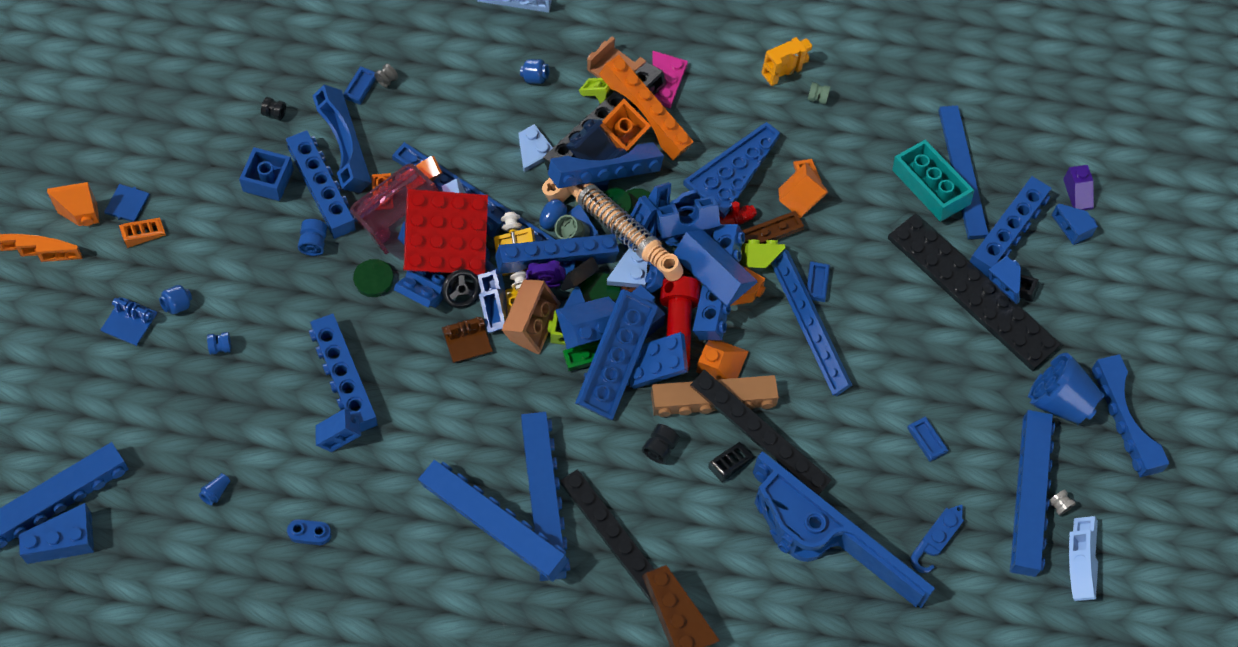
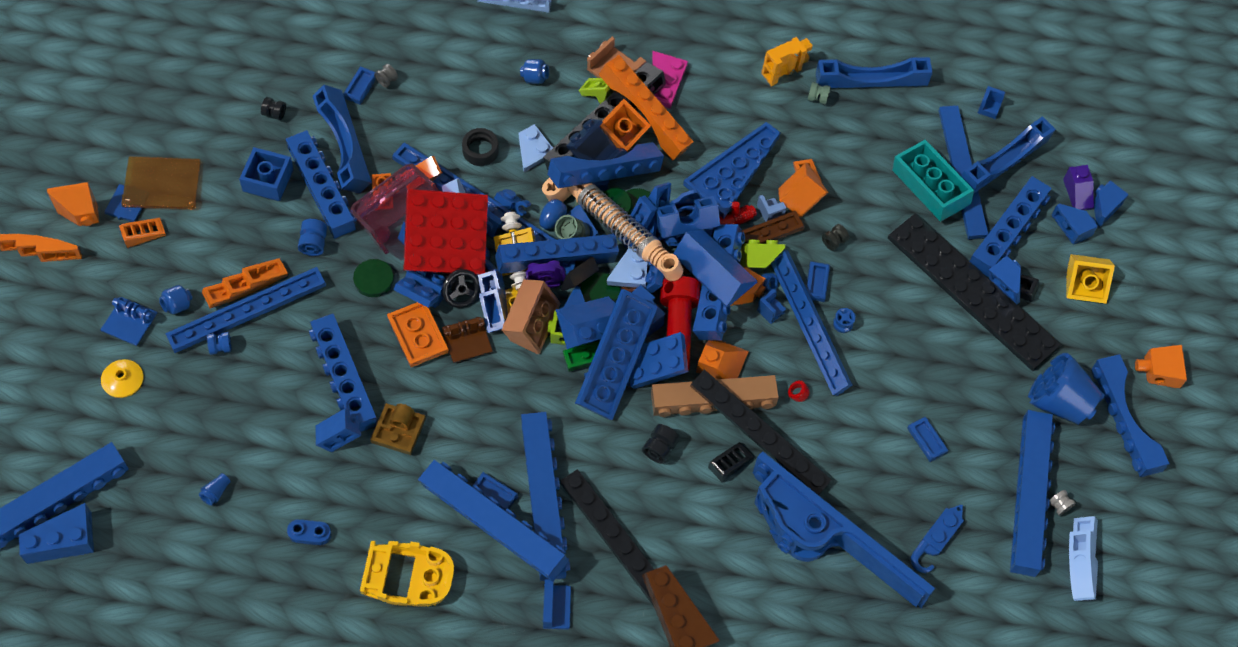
none -> yellow dish [101,359,144,398]
none -> clear orange piece [121,156,201,209]
none -> blue plate [165,267,326,353]
none -> orange slope [202,258,288,308]
none -> yellow slope [360,541,454,606]
none -> pearl gold plate [371,403,426,455]
none -> orange plate [387,302,449,368]
none -> black tyre [462,128,499,166]
none -> blue tile [472,472,518,511]
none -> blue plate [494,189,531,216]
none -> blue panel [543,579,571,629]
none -> medium blue panel [757,195,786,222]
none -> blue panel [757,289,786,324]
none -> blue piece [761,273,778,293]
none -> red piece [788,381,810,402]
none -> blue arch [815,57,932,88]
none -> pearl dark grey wheel [822,224,849,251]
none -> blue wheel [833,308,856,333]
none -> blue arch [961,116,1056,193]
none -> blue panel [978,86,1005,119]
none -> yellow slope [1066,254,1115,304]
none -> blue slope [1094,180,1129,227]
none -> orange torso [1135,345,1187,389]

